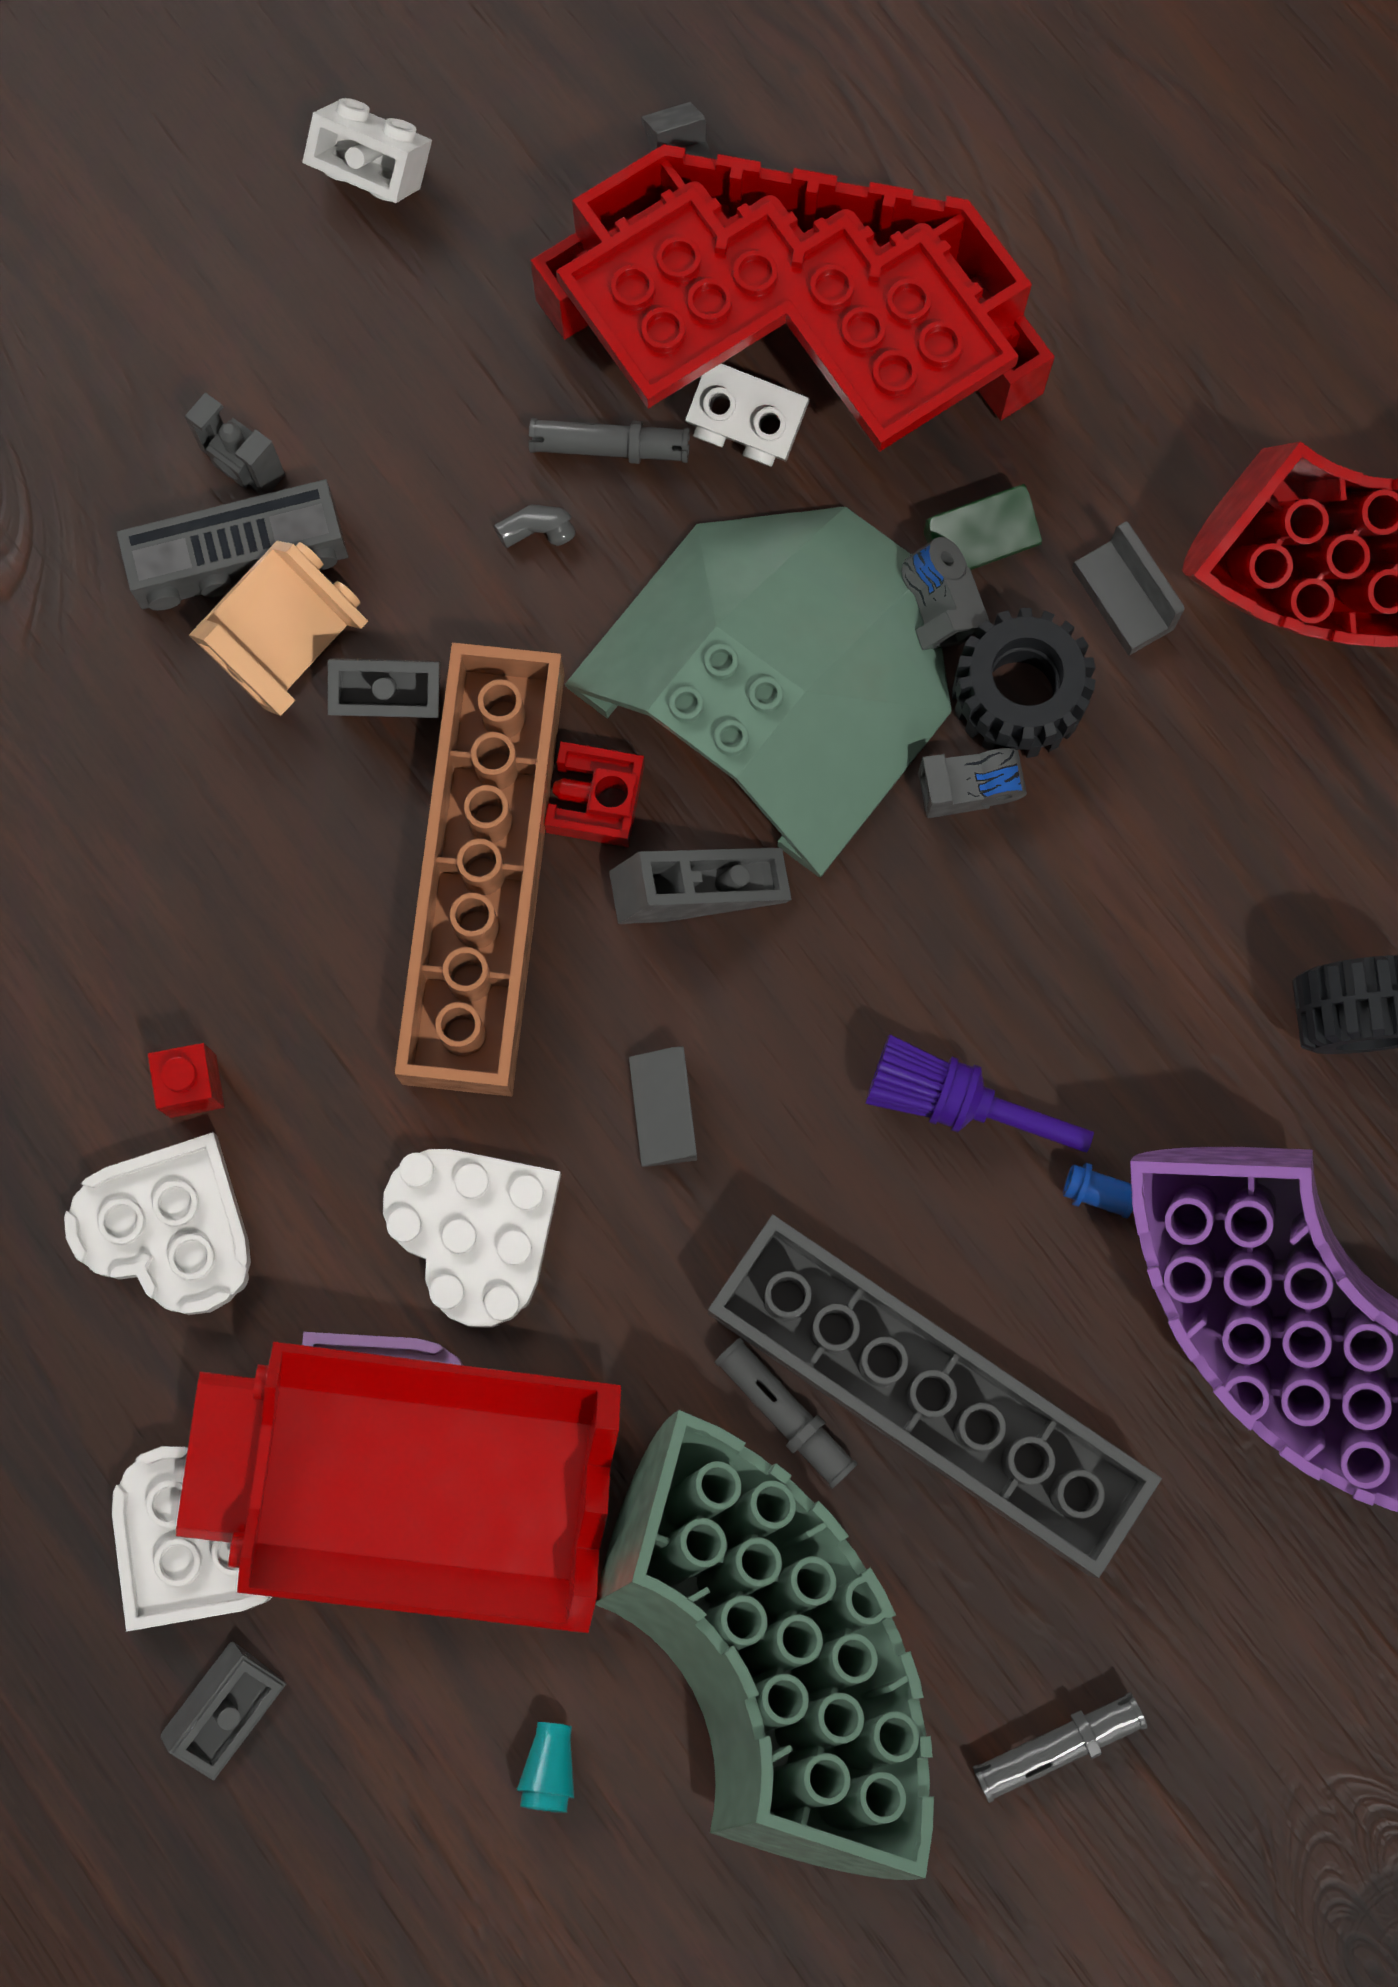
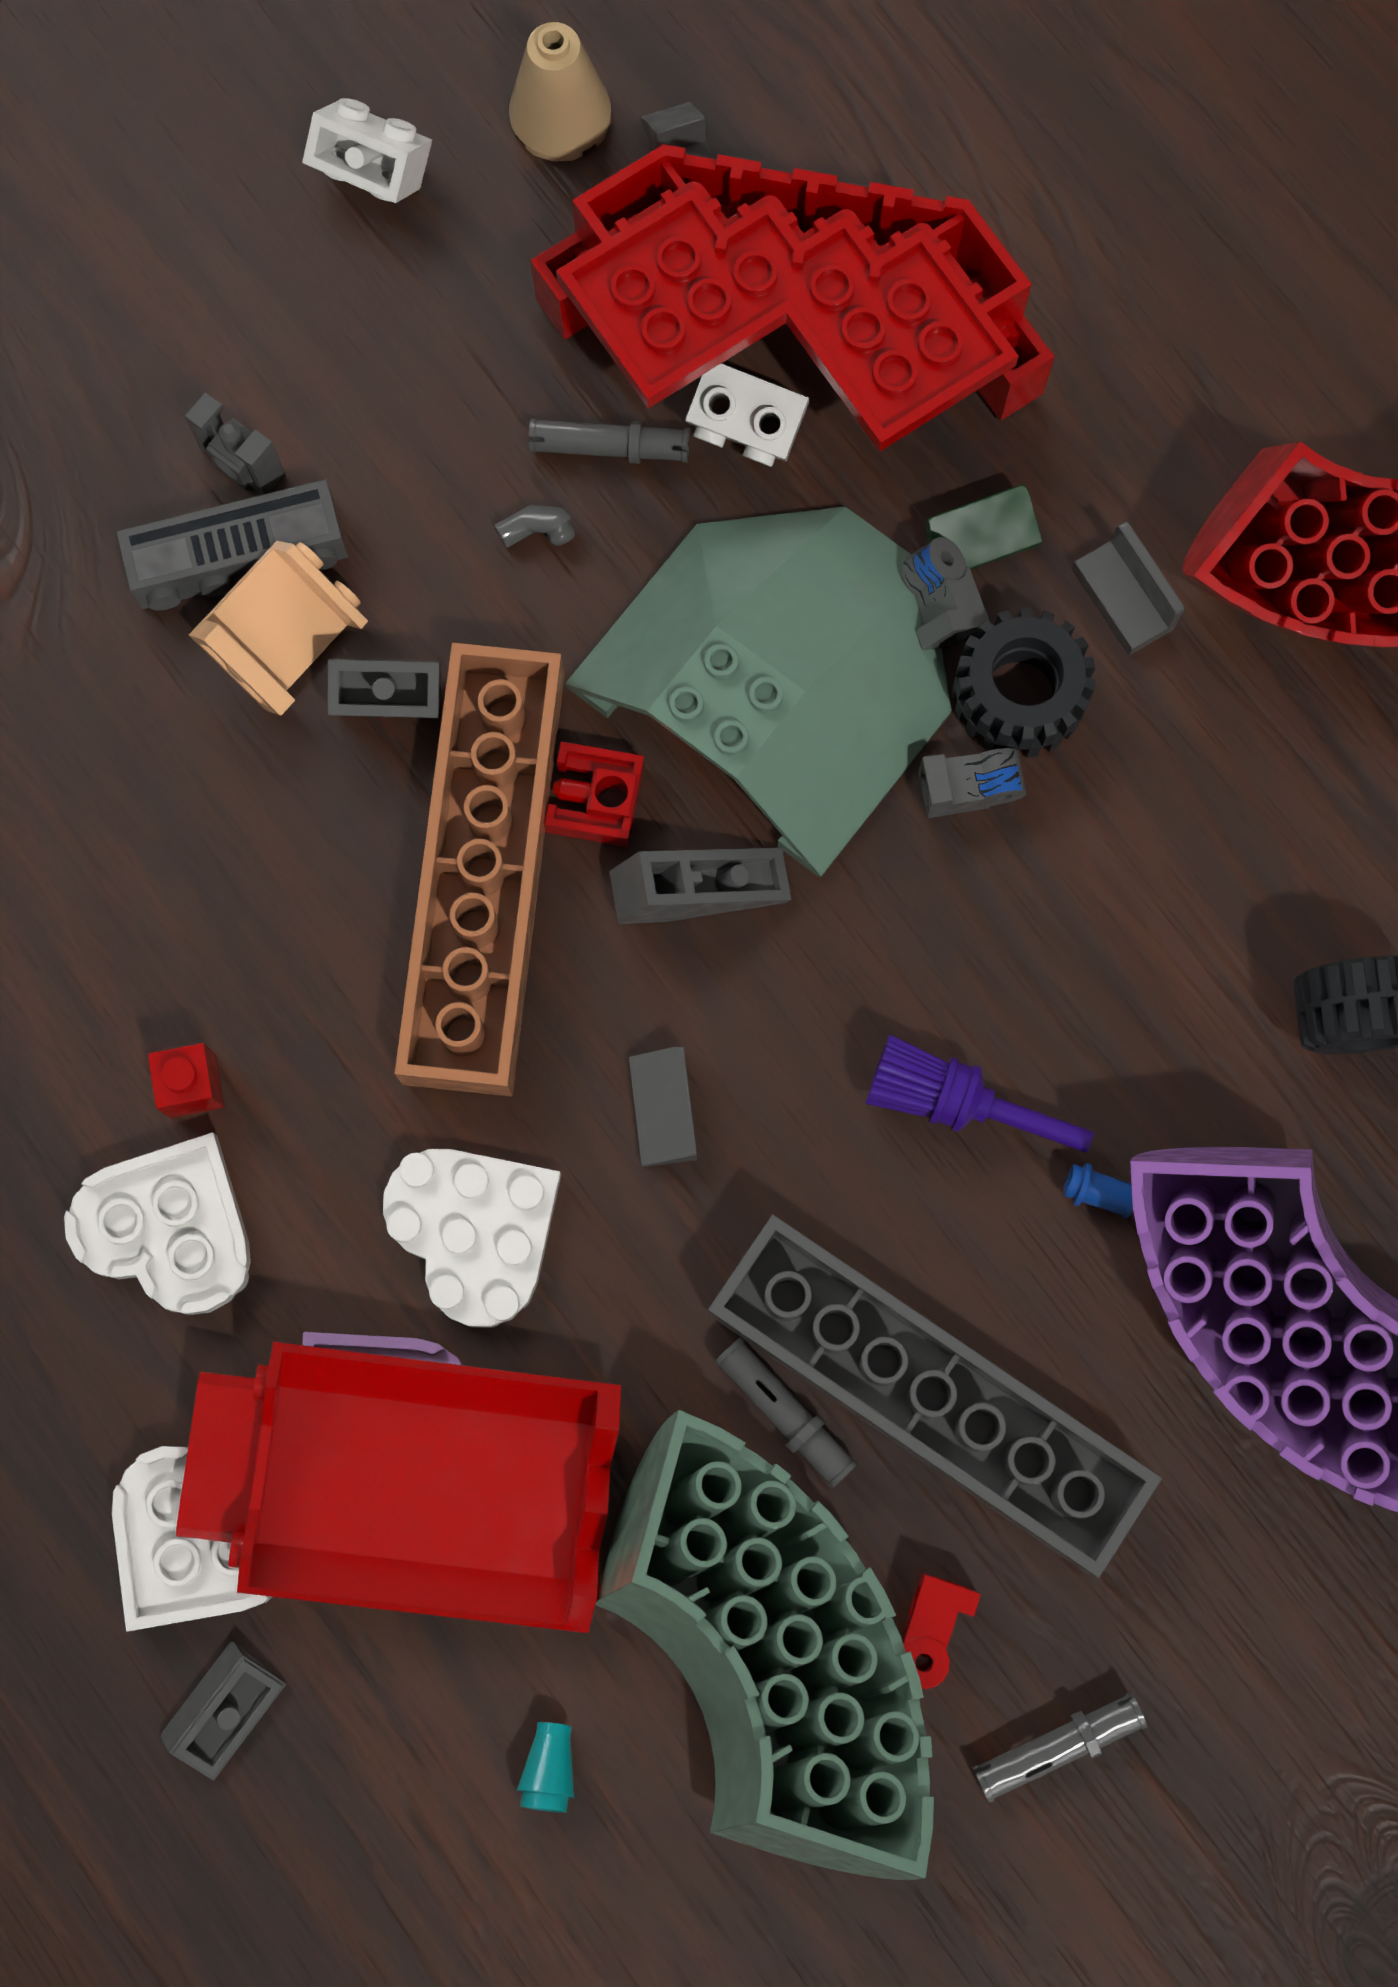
none -> tan cone [509,22,611,162]
none -> red leg [901,1572,981,1689]

